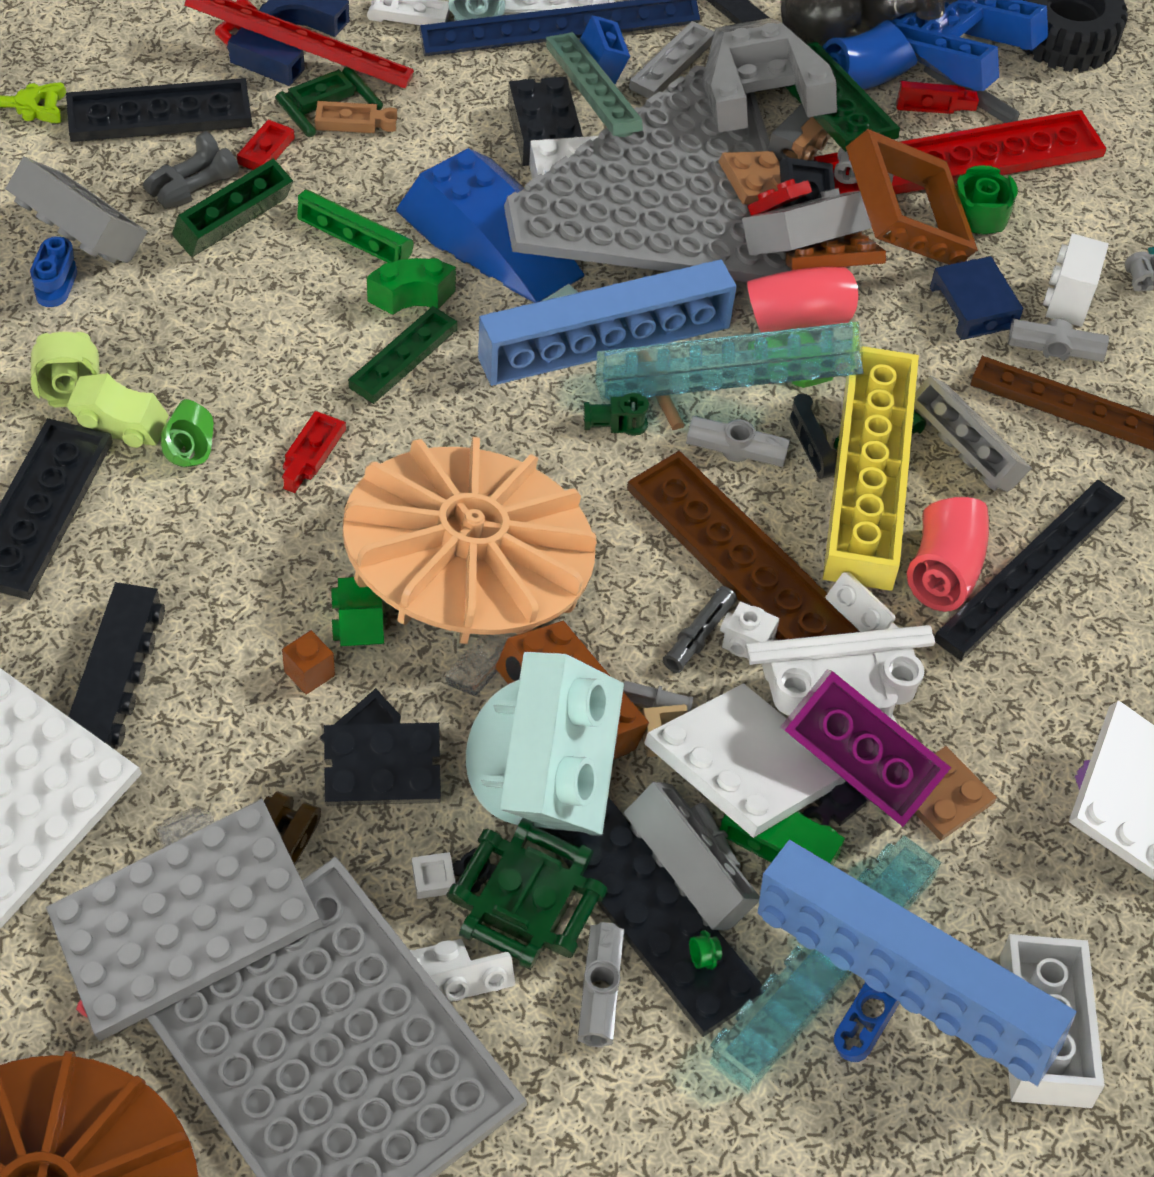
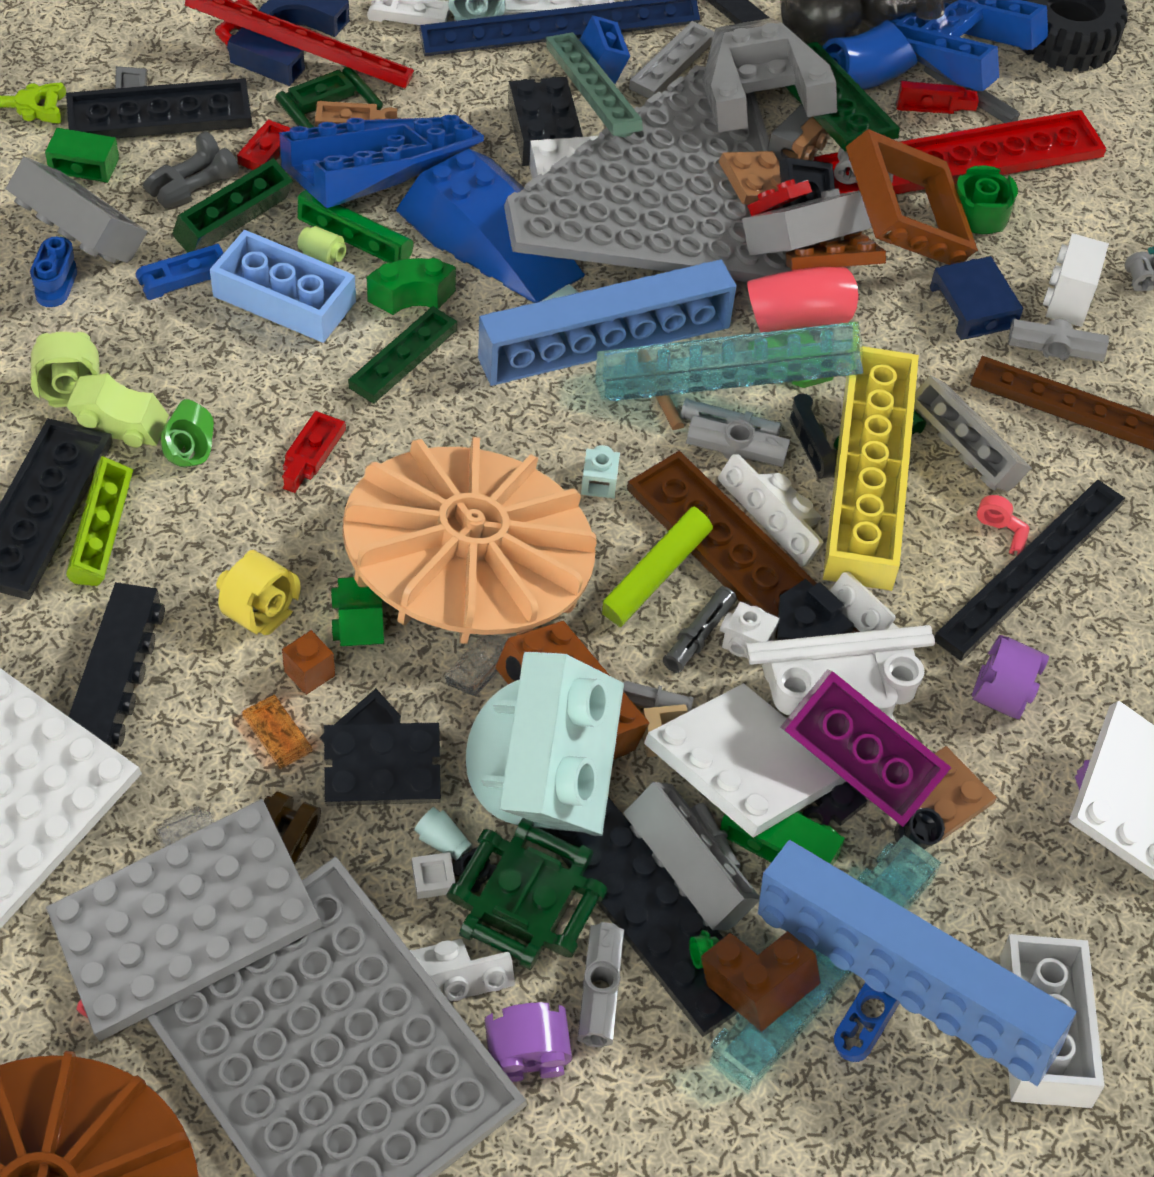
dark green connector [584,393,649,436] -> none
coral brick [907,497,989,612] -> none
none -> green brick [45,128,119,183]
none -> lime brick [66,456,134,586]
none -> dark grey plate [115,66,148,89]
none -> blue plate [135,244,224,300]
none -> light blue brick [210,230,356,343]
none -> light yellow brick [216,550,301,635]
none -> clear orange tile [242,695,312,769]
none -> blue wedge [279,115,484,209]
none -> yellowish green brick [297,226,346,265]
none -> light aqua cone [414,807,472,861]
none -> medium lavender brick [484,1002,572,1082]
none -> light aqua brick [581,445,620,499]
none -> lime brick [602,506,713,627]
none -> light grey pin [681,398,782,436]
none -> reddish brown brick [701,931,821,1032]
none -> white bracket [718,454,823,566]
none -> black plate [777,578,854,640]
none -> black wheel [894,808,945,853]
none -> medium lavender brick [972,635,1049,720]
none -> coral plate [977,495,1030,556]

